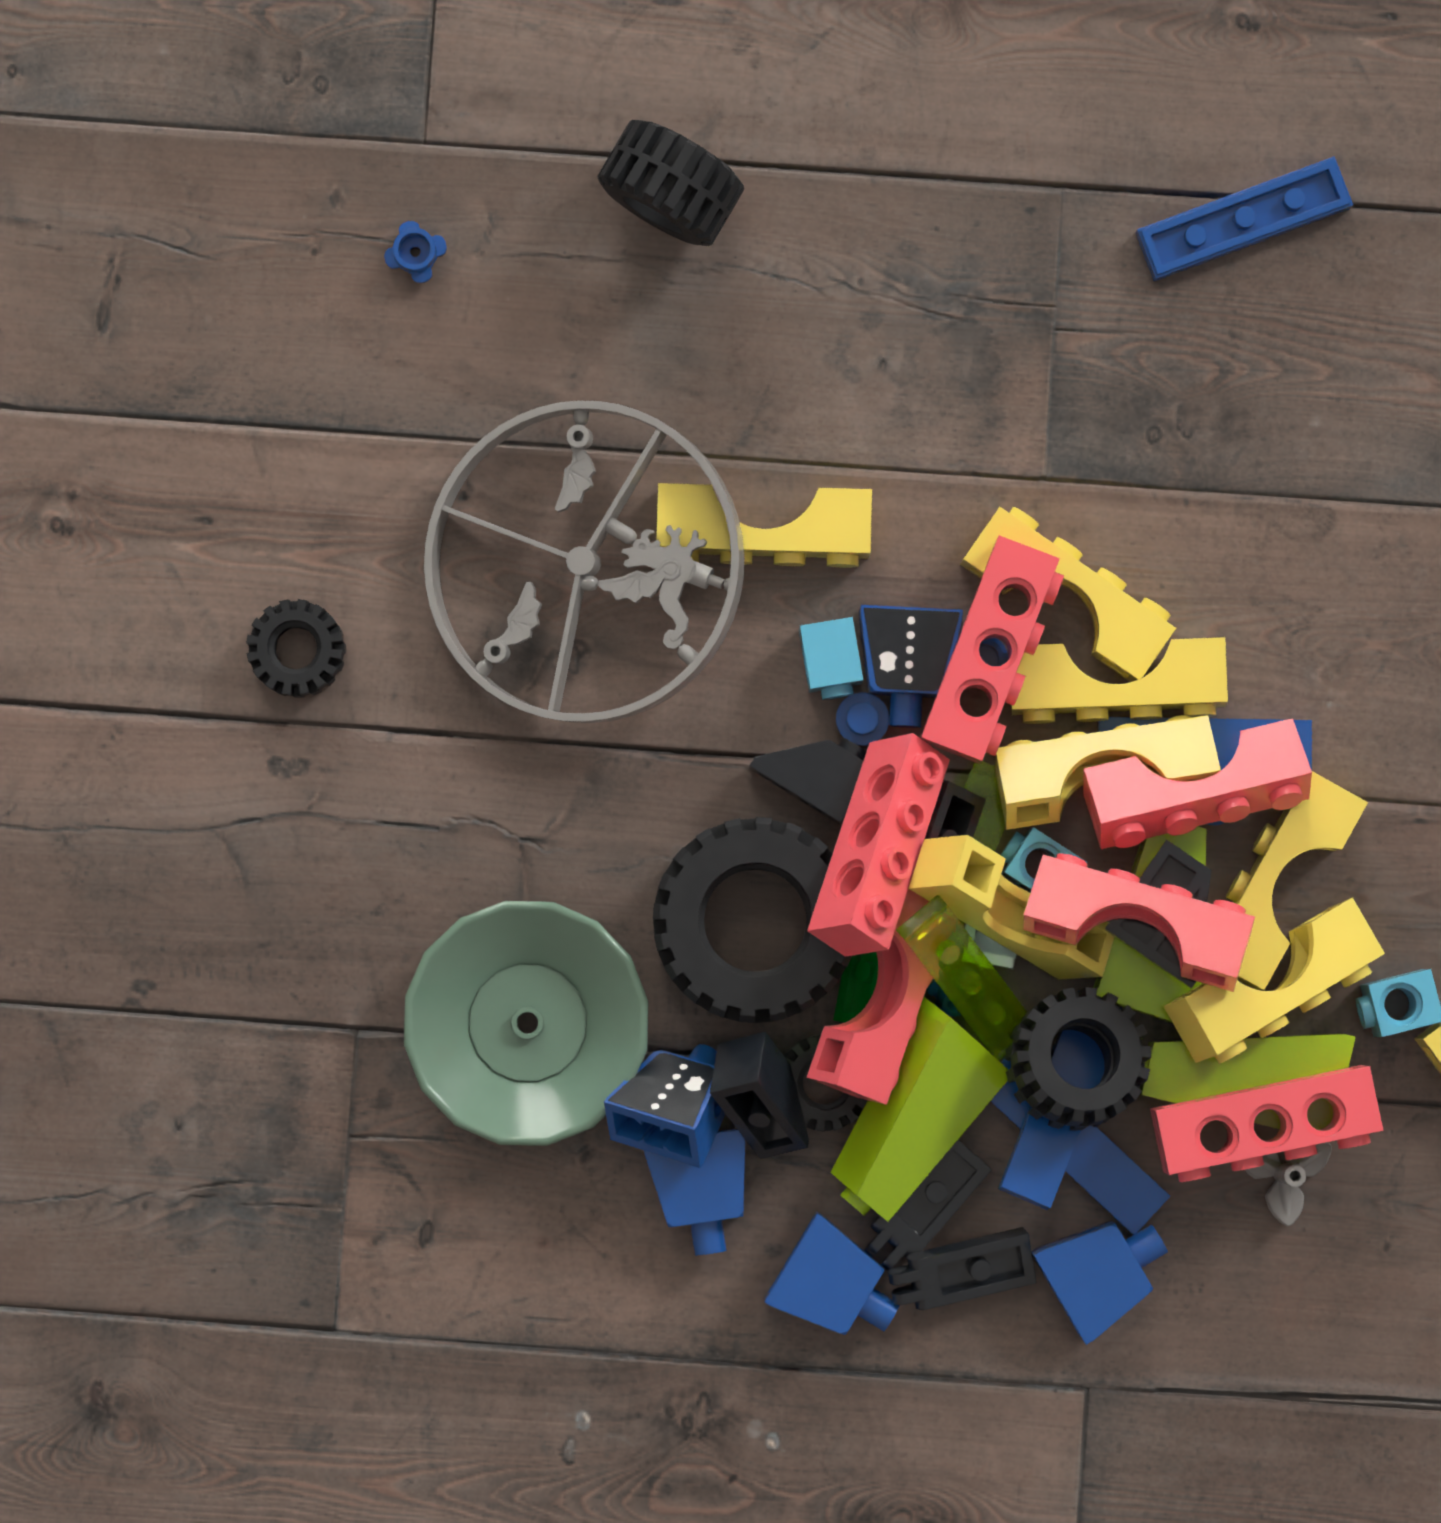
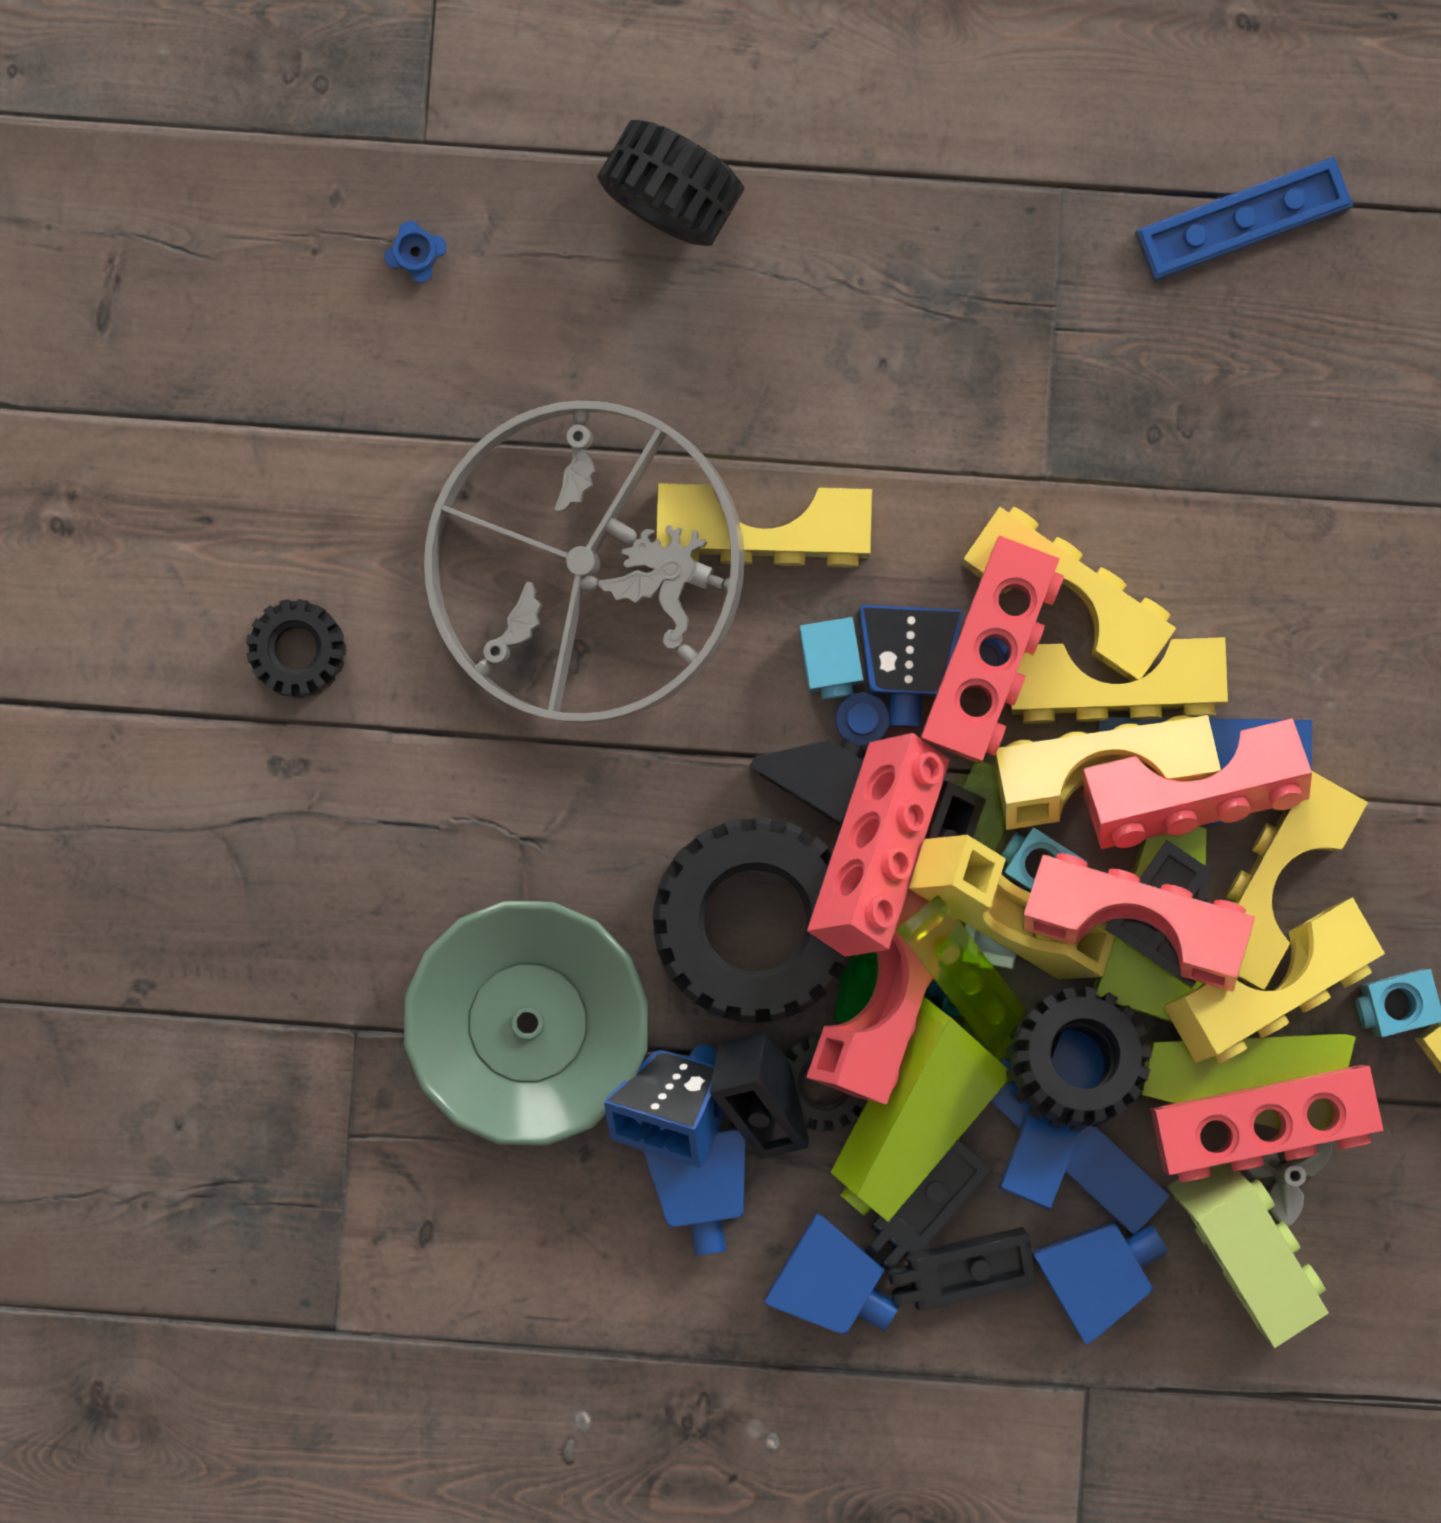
none -> yellowish green wedge [1167,1163,1329,1348]

